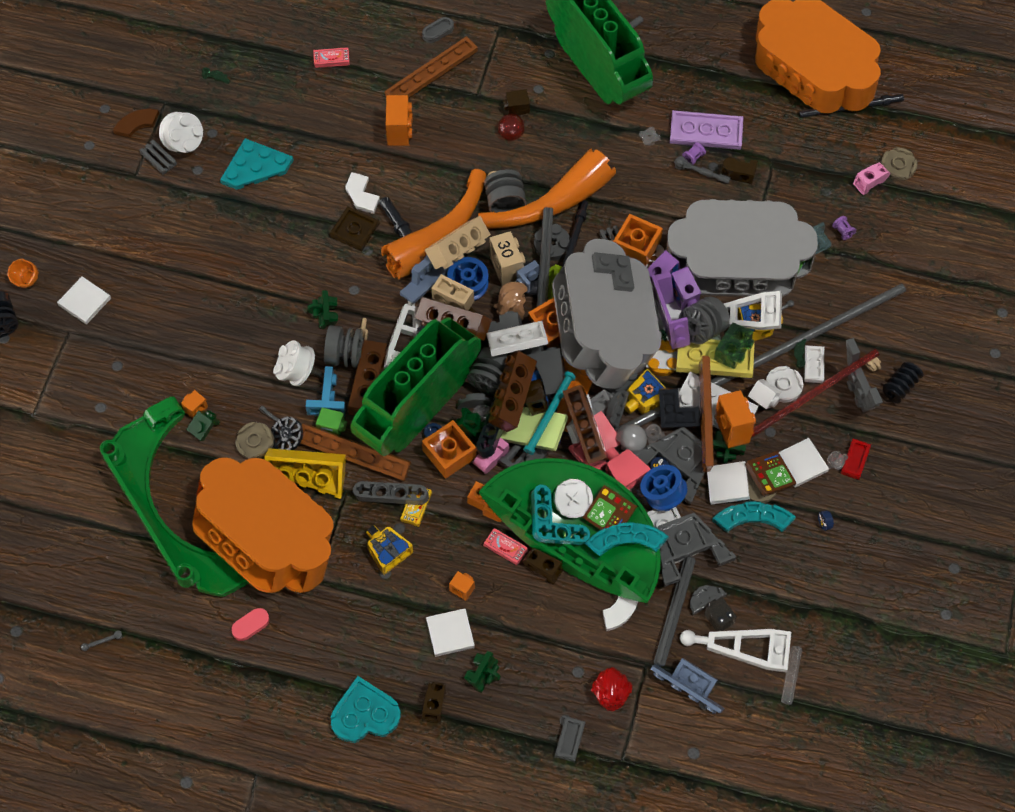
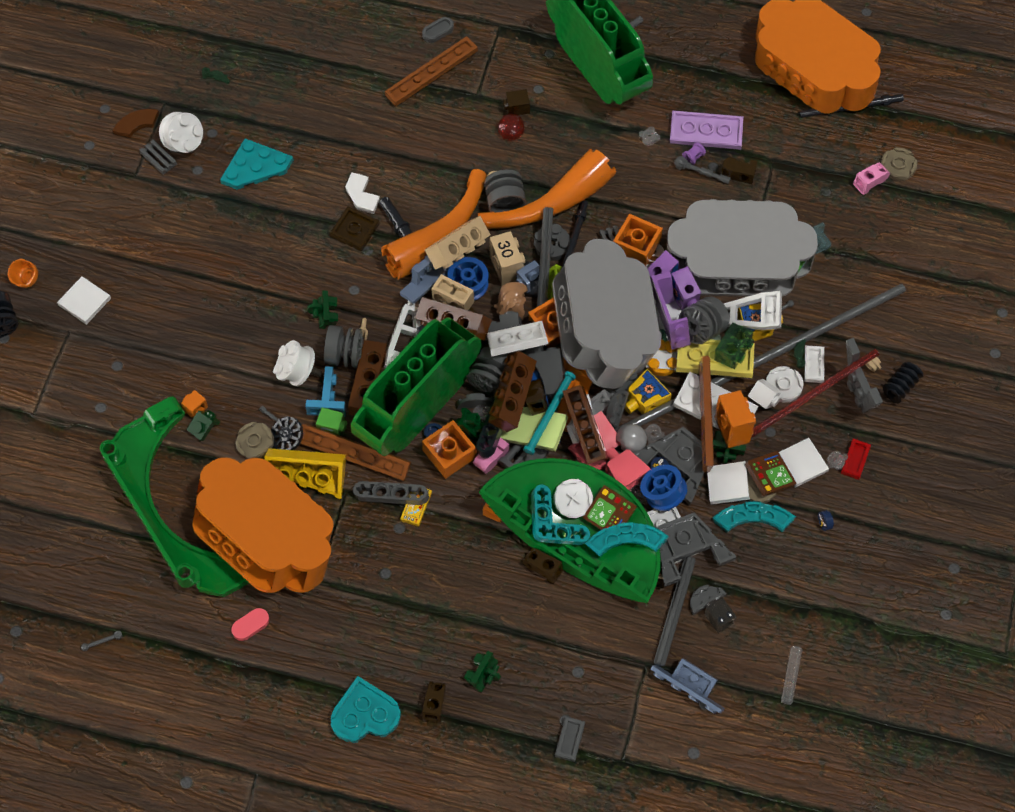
coral tile [313,48,350,68] -> none
torso [366,525,413,575] -> none
orange brick [386,95,413,146] -> none
white tile [426,609,475,657] -> none
orange plate [449,571,475,601] -> none
orange plate [467,481,486,511] -> none
coral tile [484,528,528,565] -> none
red hair [591,667,633,711] -> none
dark grey plate [592,252,635,292] -> none
white tile [603,596,638,631] -> none
black plate [659,388,700,428] -> none
white plate [680,629,791,673] -> none
medium lavender bush [832,216,856,240] -> none

